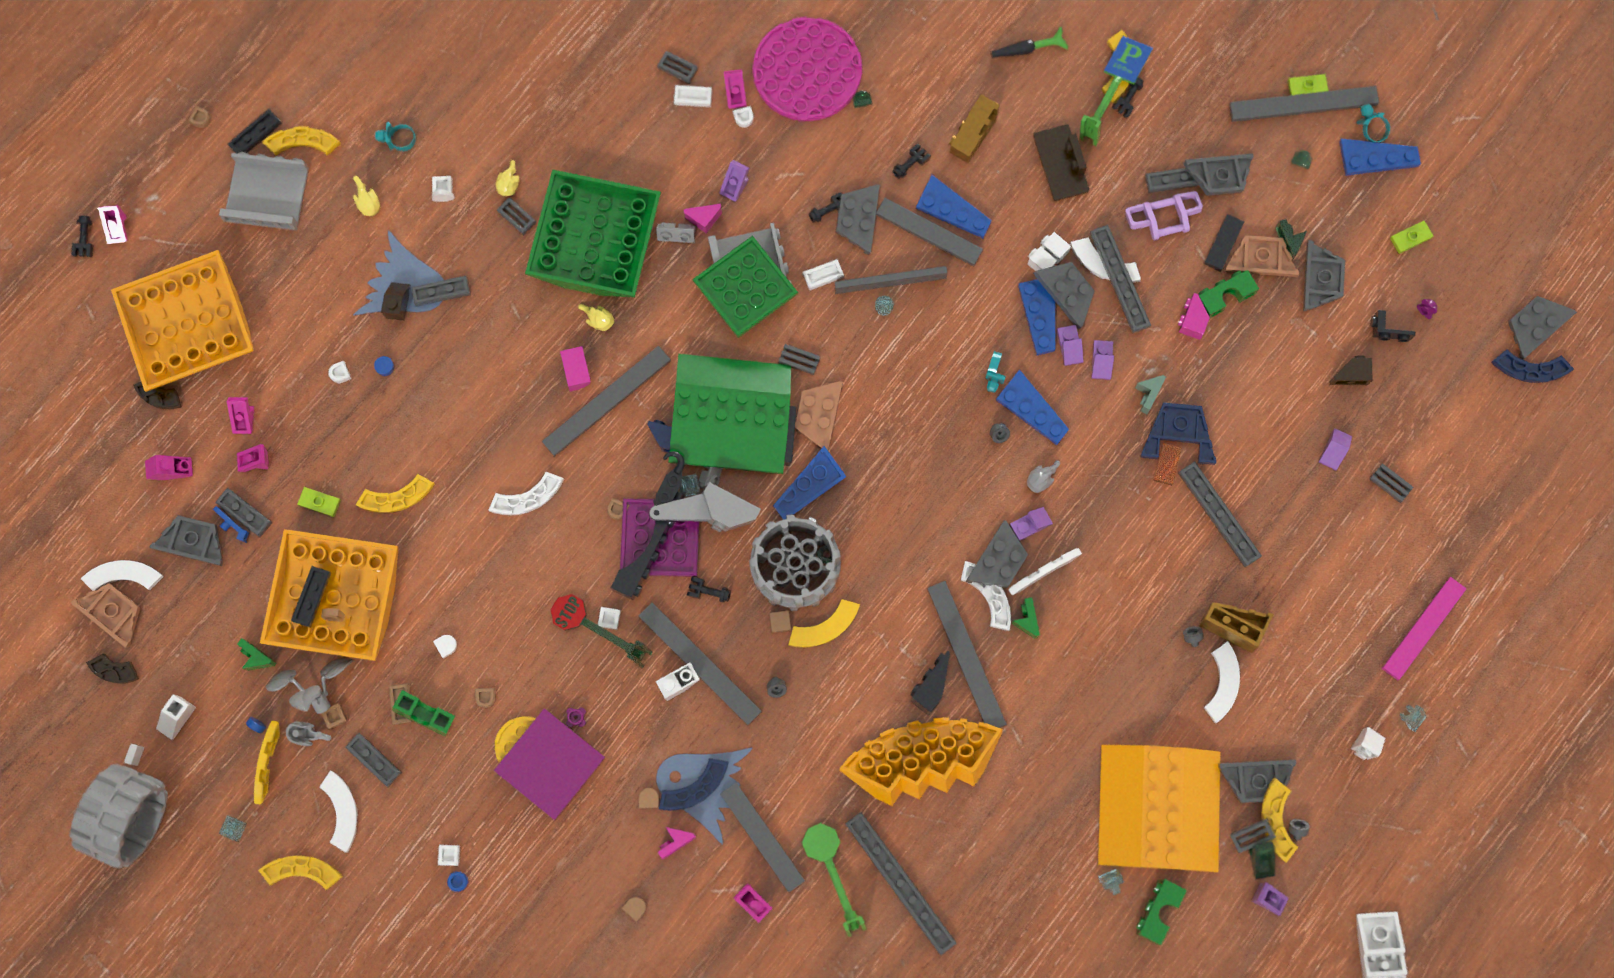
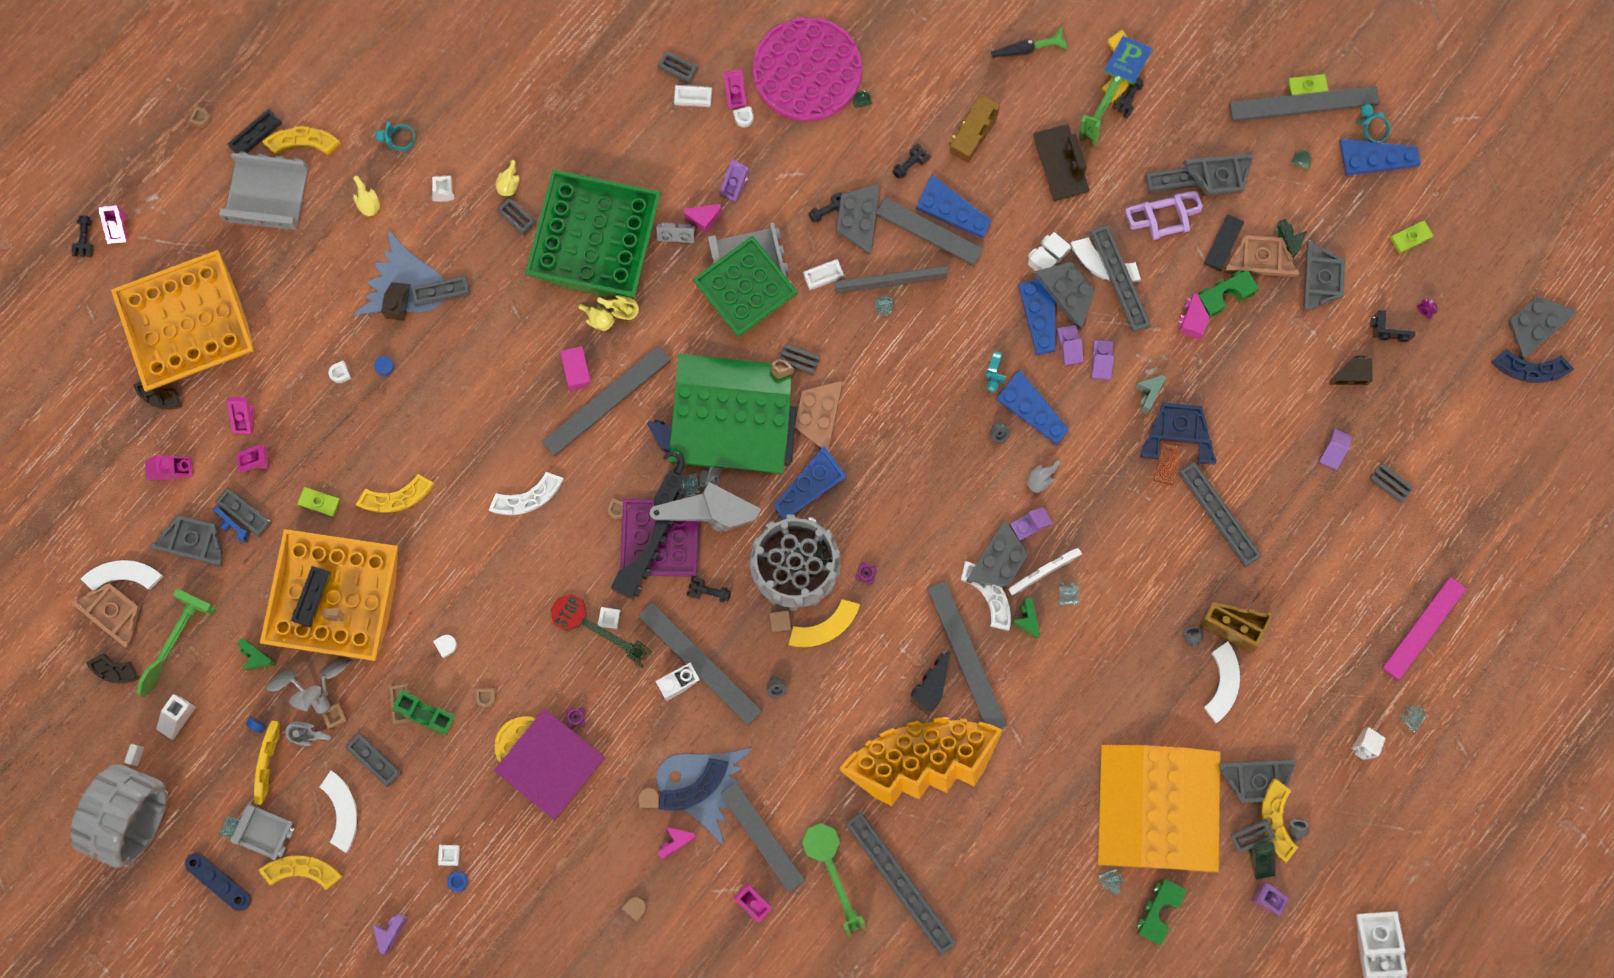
none -> bright green piece [137,589,215,697]
none -> dark blue plate [185,853,251,911]
none -> light grey panel [230,804,295,860]
none -> medium lavender slope [373,914,408,955]
none -> light yellow piece [597,295,639,320]
none -> medium nougat tile [771,359,794,379]
none -> magenta plate [855,563,877,584]
none -> clear light blue tile [1058,582,1080,605]

